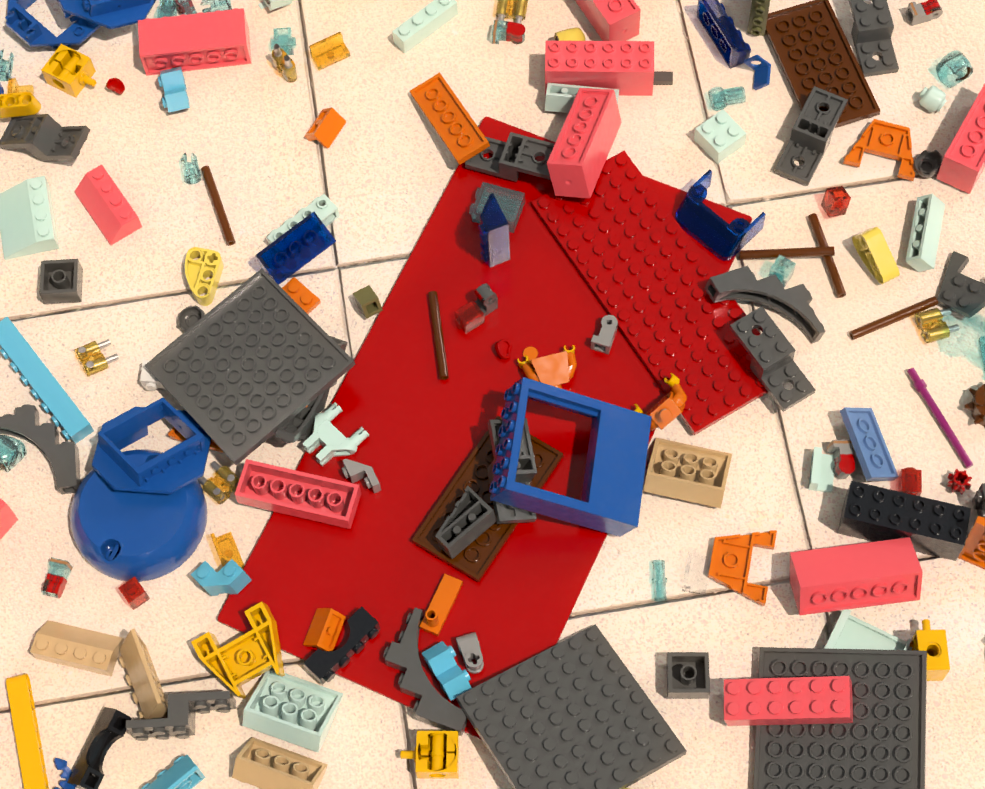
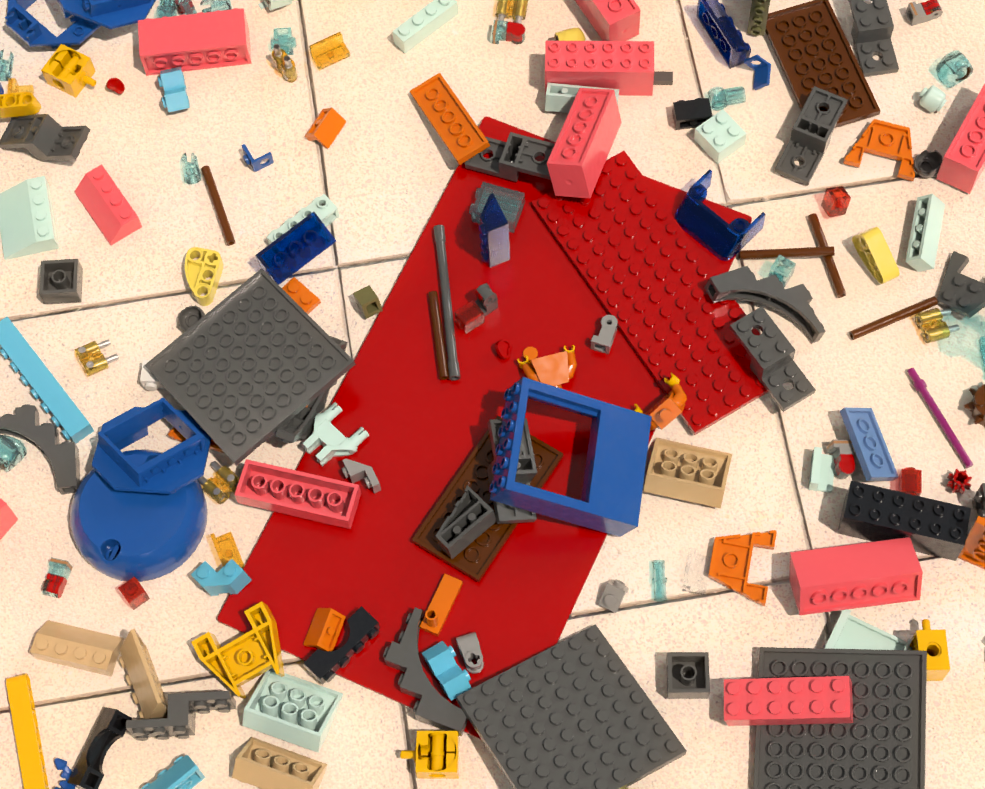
none -> bracket [241,144,274,172]
none -> dark grey piece [433,225,460,381]
none -> light grey bracket [598,579,629,613]
none -> black brick [672,98,712,130]

